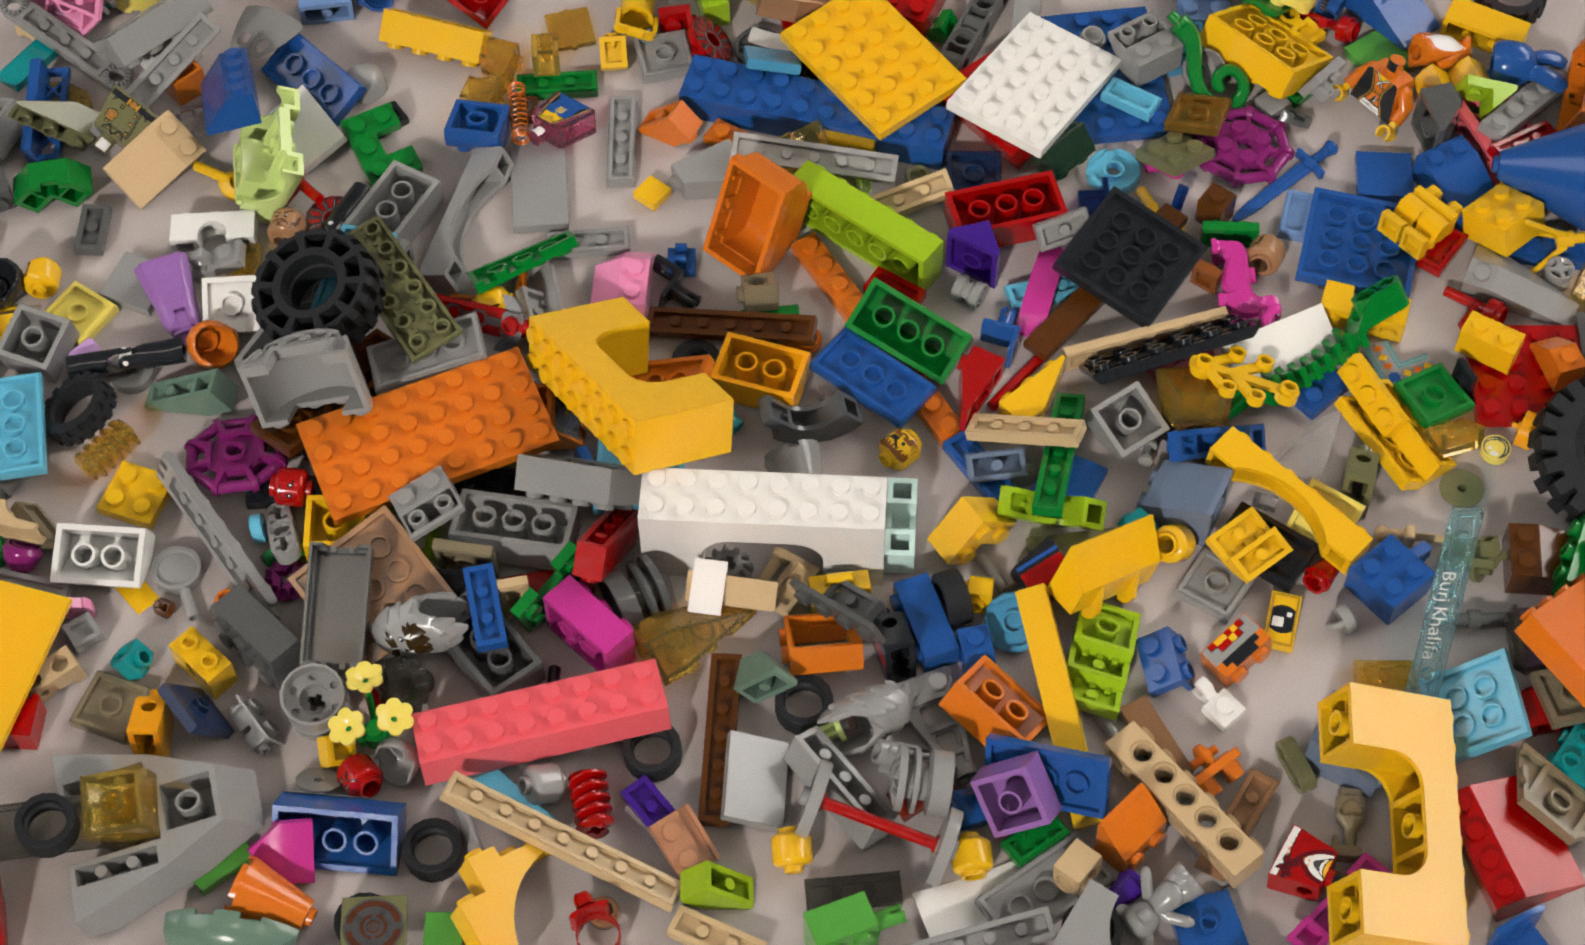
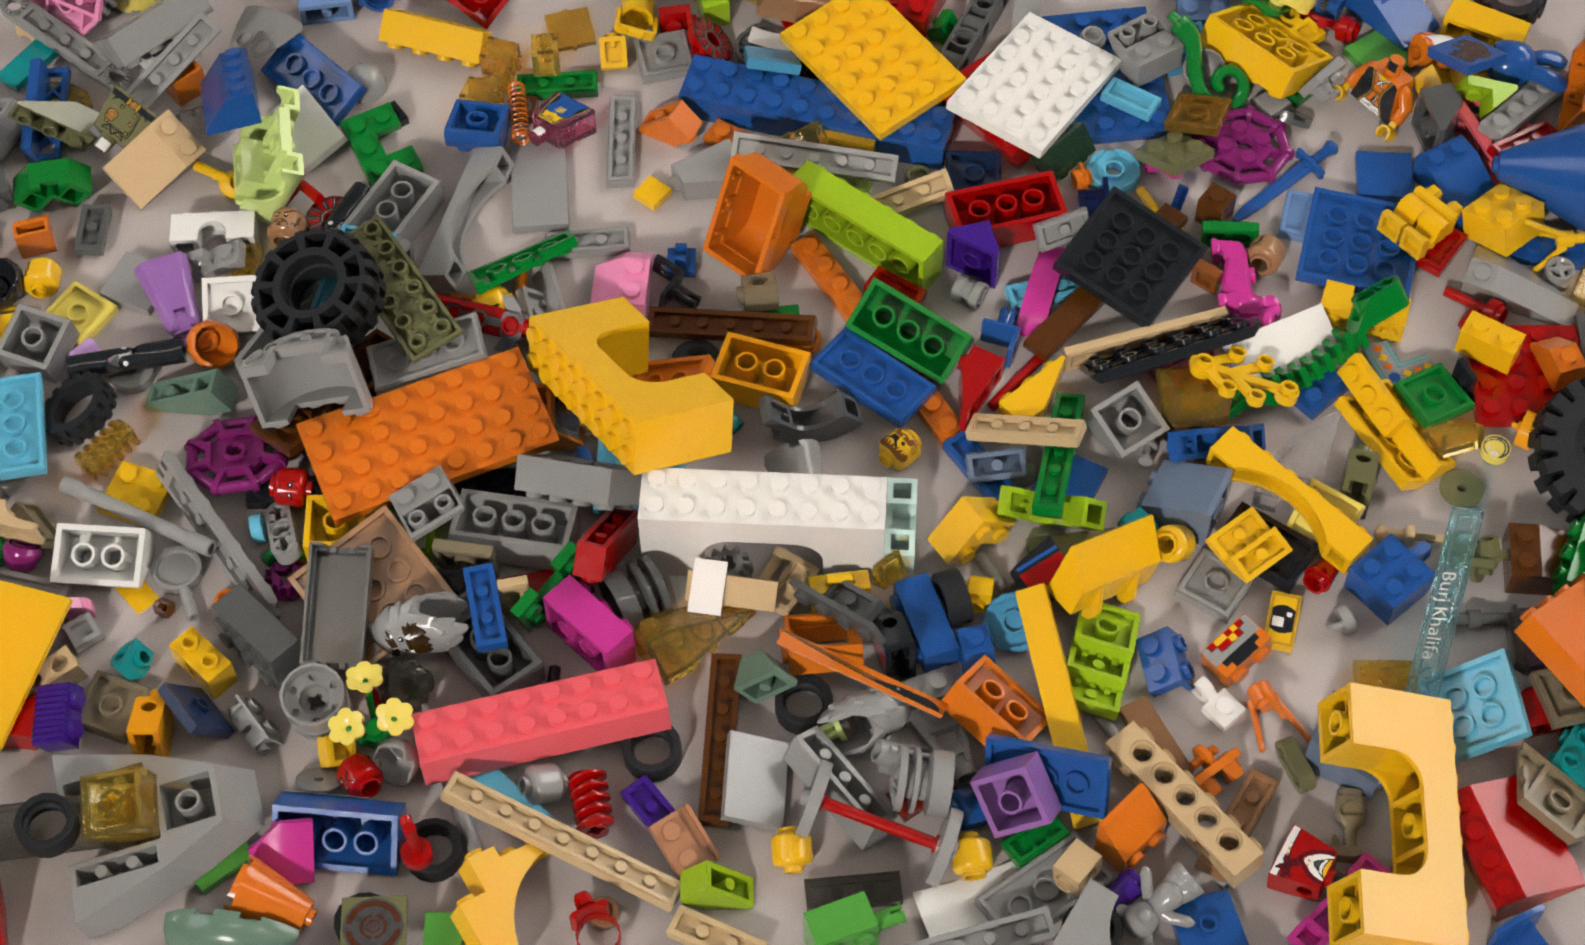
none -> orange piece [12,214,57,259]
none -> dark purple brick [31,682,86,752]
none -> light grey piece [59,475,217,557]
none -> red piece [399,815,434,871]
none -> orange sticker [776,630,948,718]
none -> clear yellow slope [872,549,908,590]
none -> orange plate [1071,162,1093,194]
none -> orange plant [1245,680,1311,753]
none -> blue tile [1427,35,1507,76]

